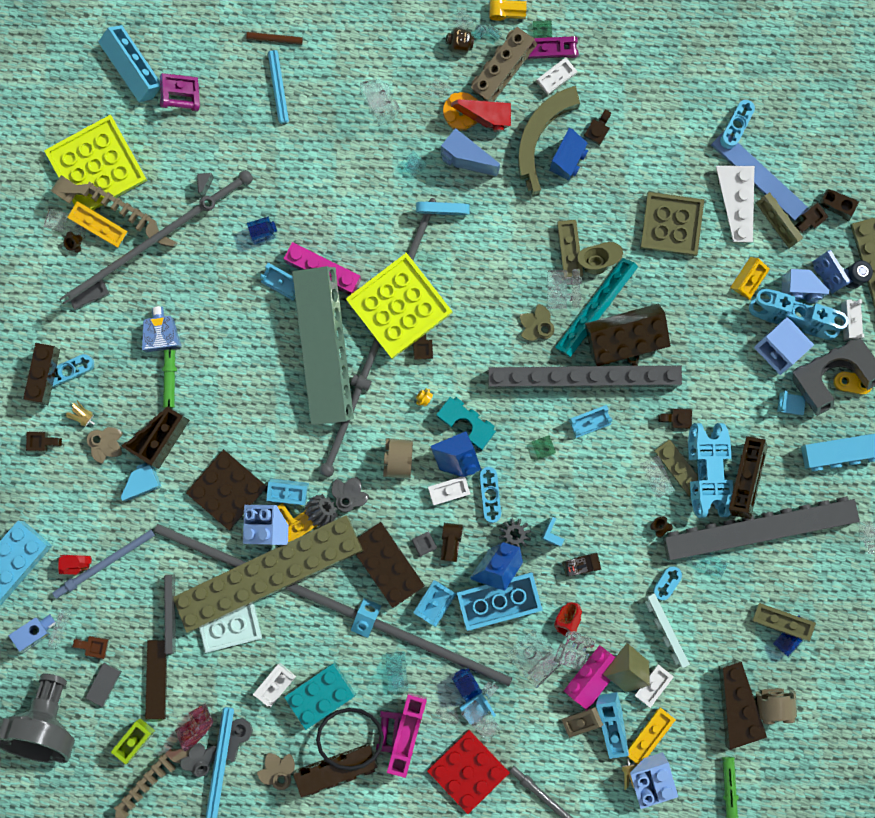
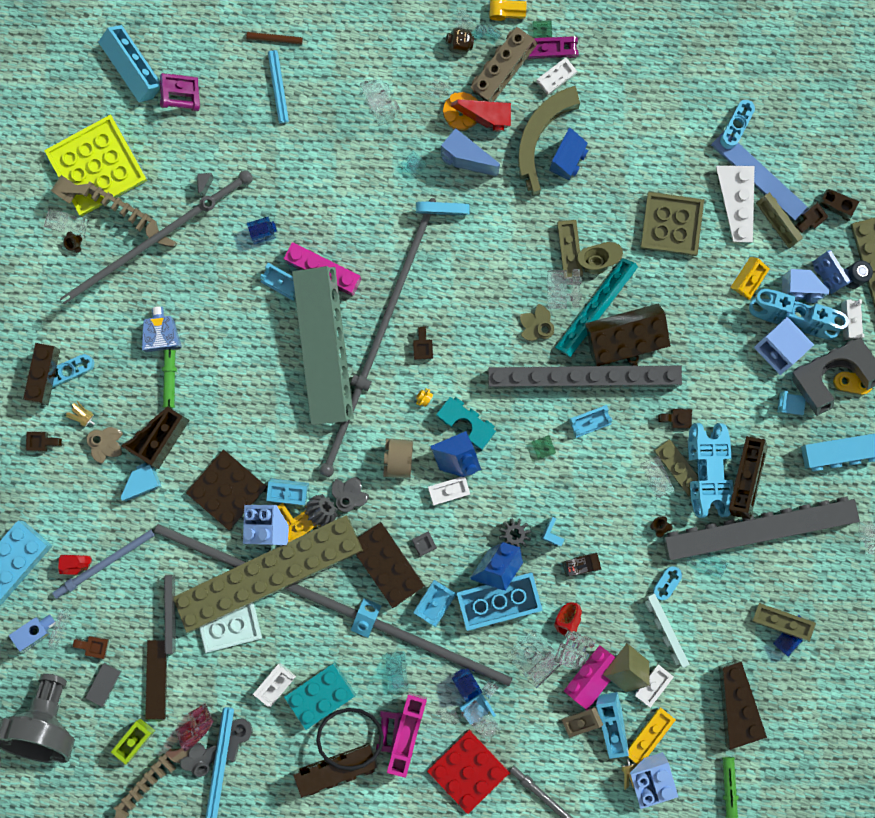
yellow plate [67,201,128,248] -> none
dark grey tile [67,279,110,310] -> none
dark tan plate [257,753,295,790] -> none
neon yellow plate [346,253,453,359] -> none
dark brown piece [440,522,463,562] -> none
medium azure beam [480,467,501,523] -> none
dark brown plate [584,109,612,145] -> none
dark tan brick [756,688,797,724] -> none

